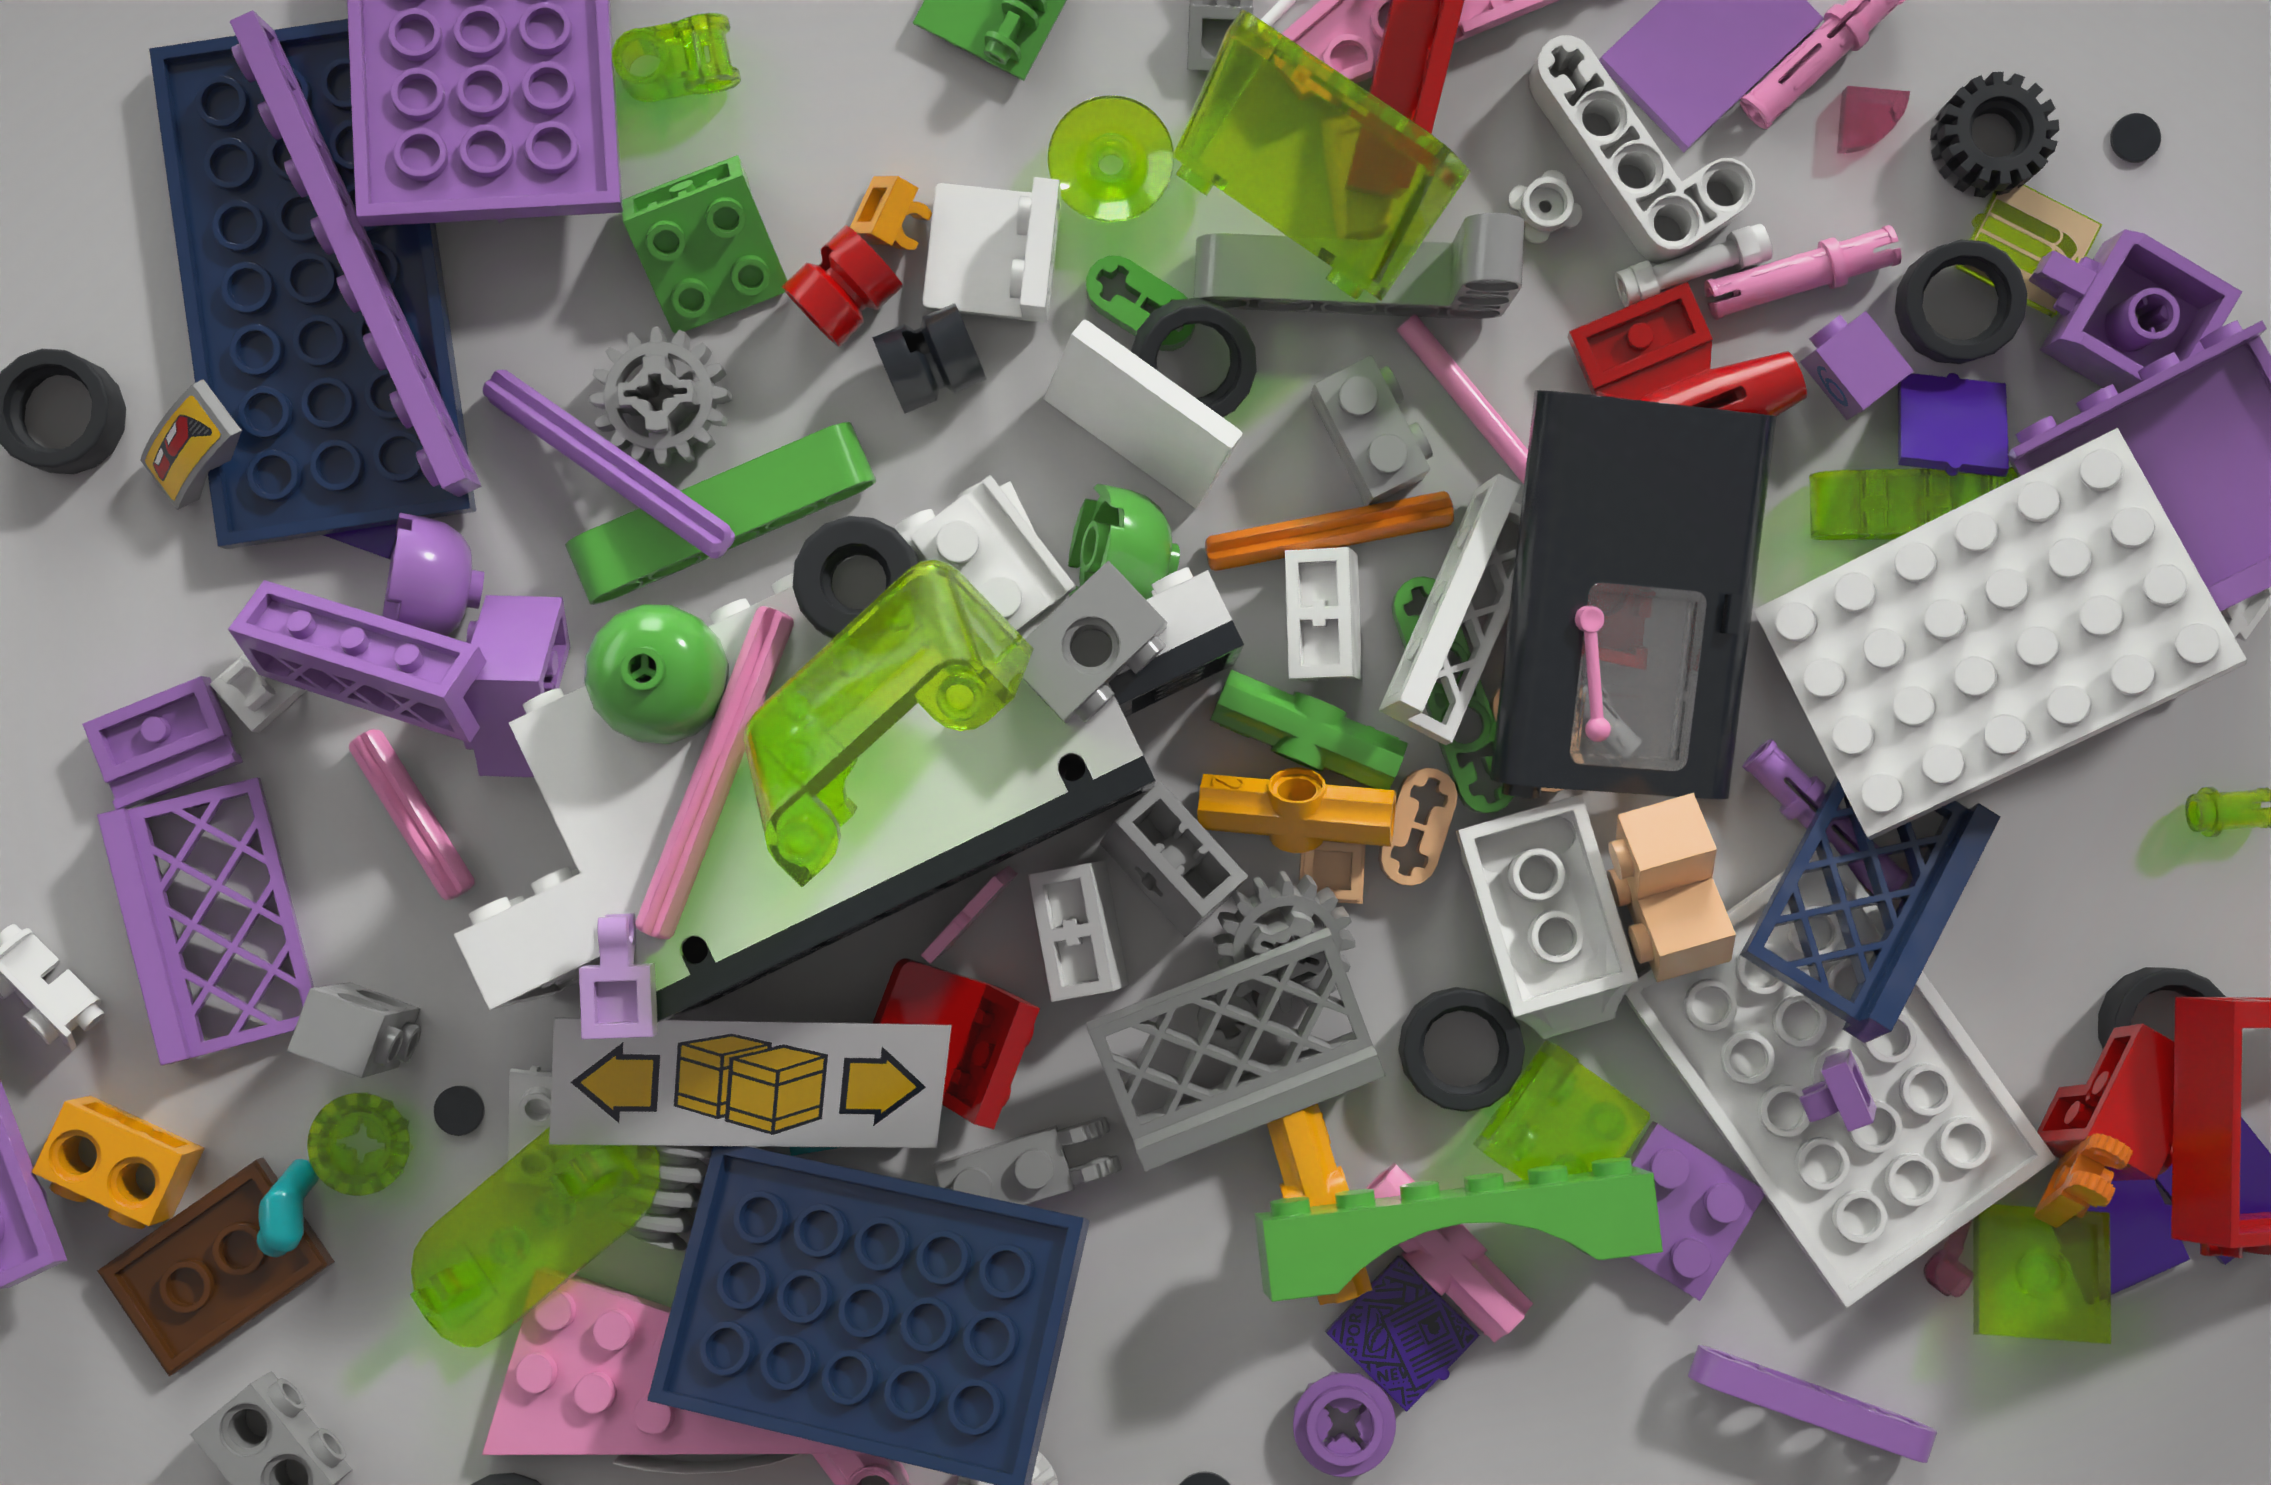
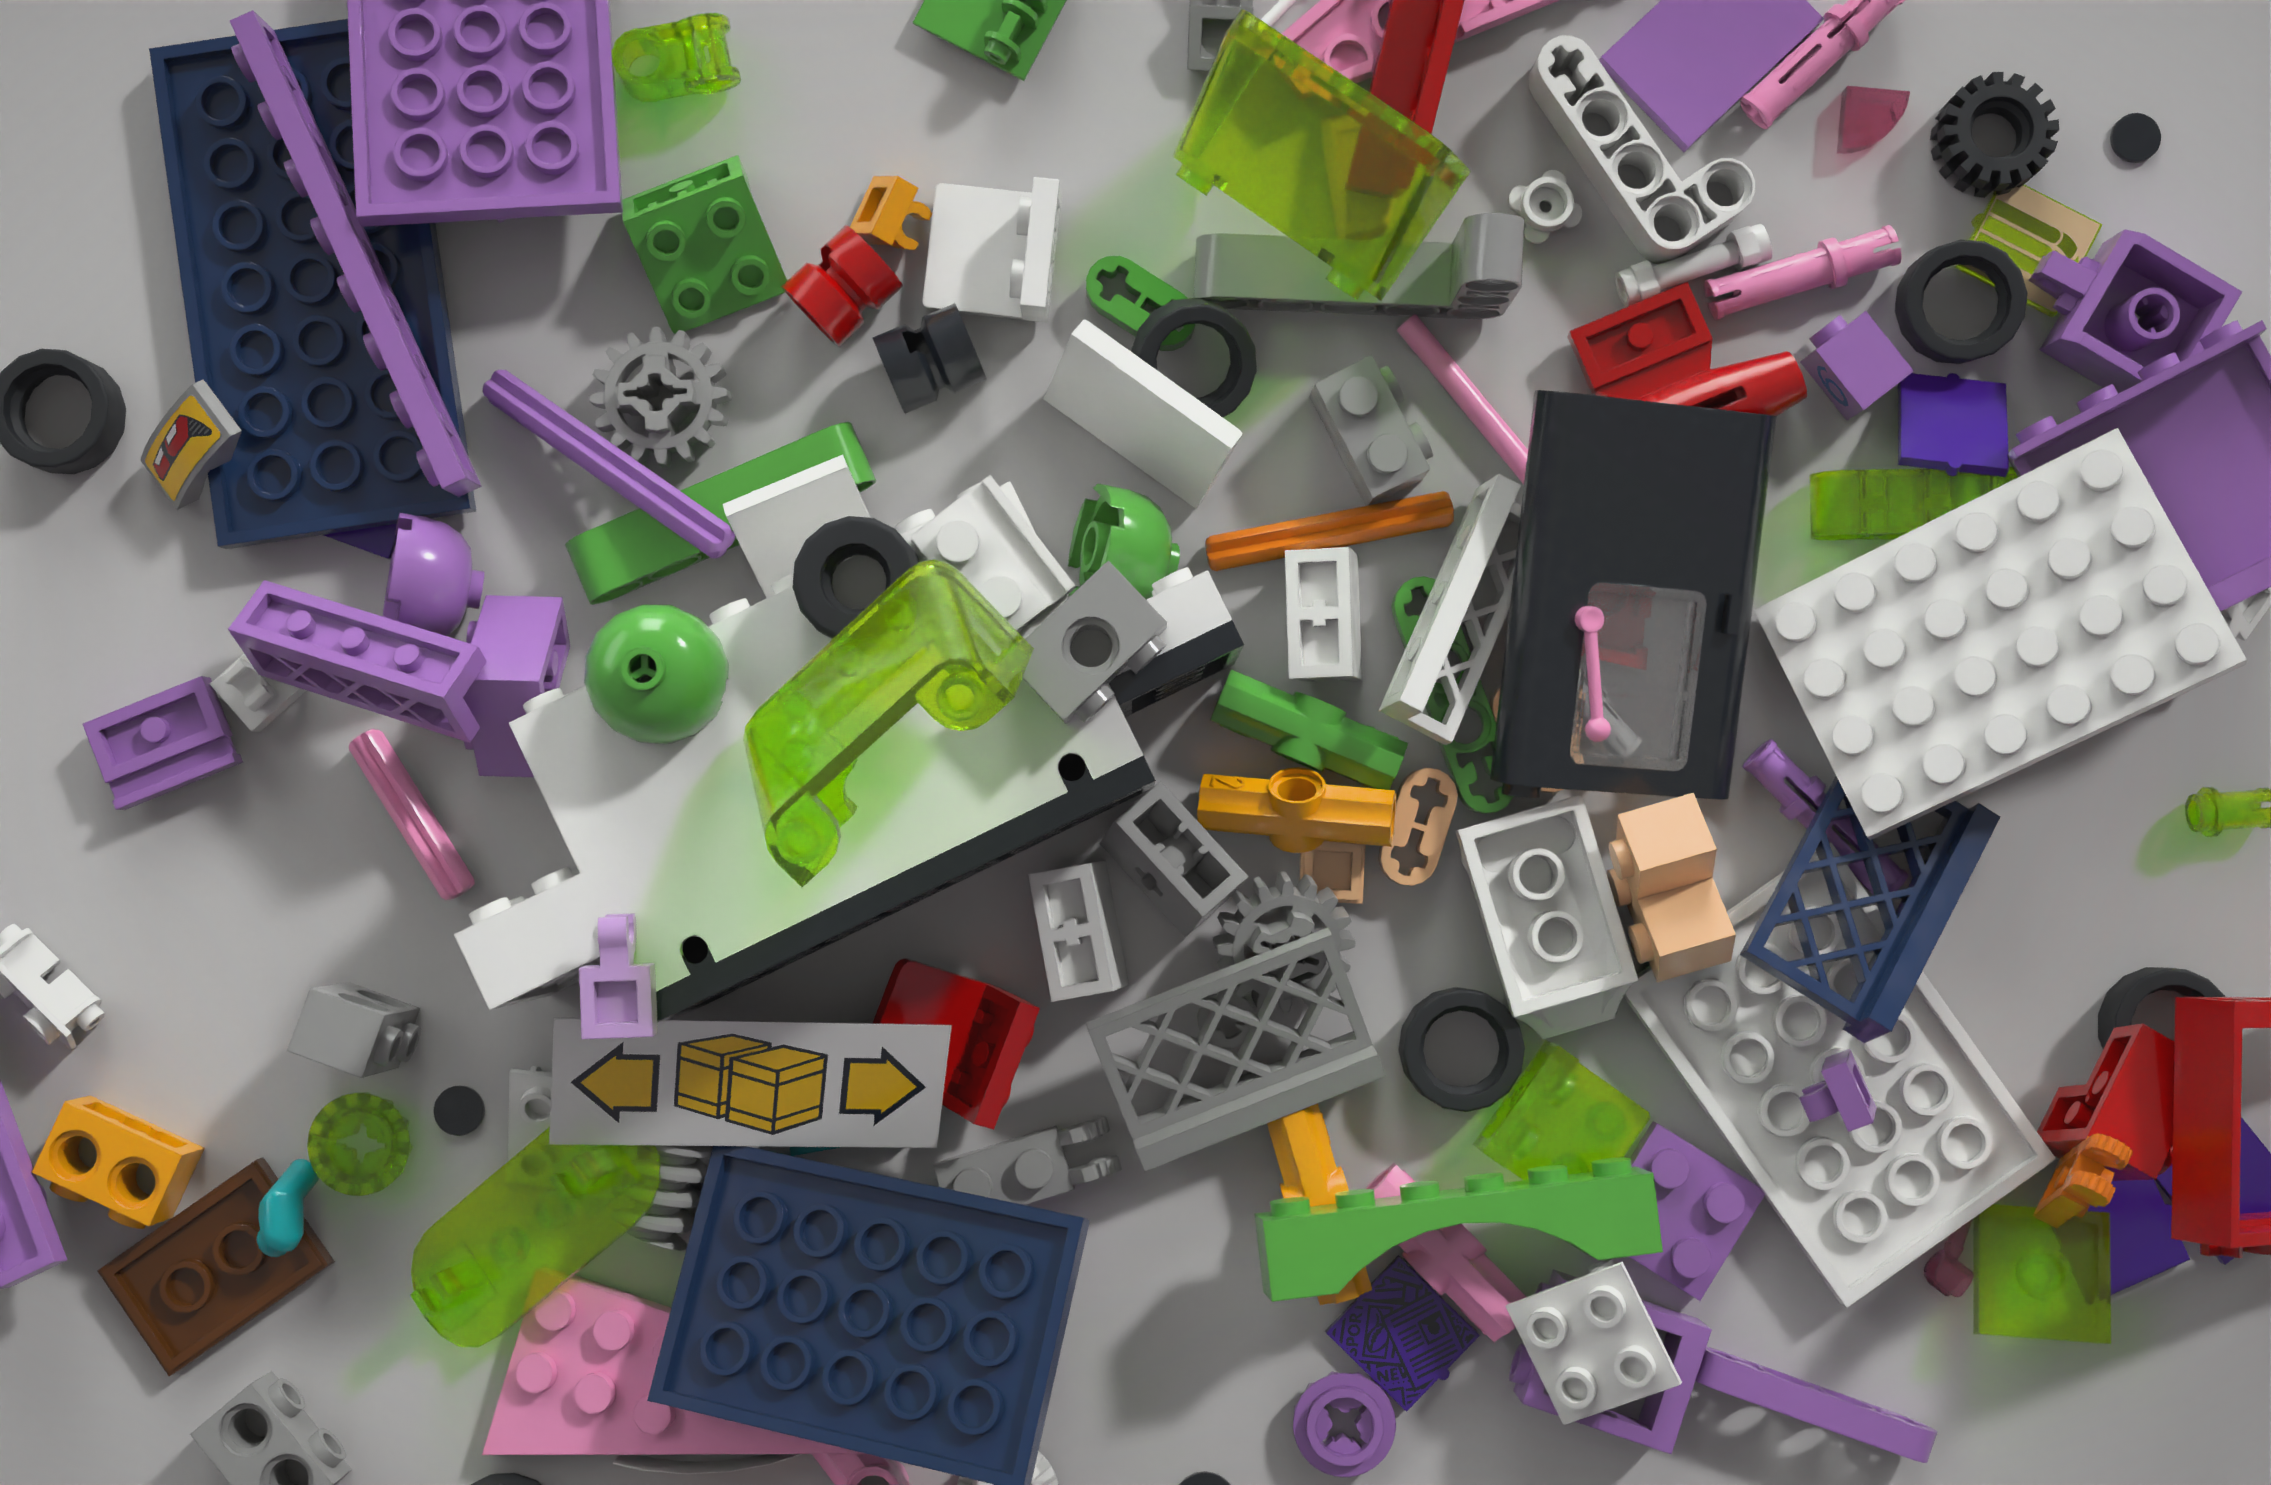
medium lavender fence [97,777,314,1066] -> none
bright pink axle [635,606,794,940] -> none
bright pink piece [921,866,1018,964] -> none
clear neon green dish [1048,95,1174,222] -> none
none -> white tile [723,455,871,598]
none -> white hinge [1505,1259,1682,1425]
none -> medium lavender window [1509,1269,1712,1454]

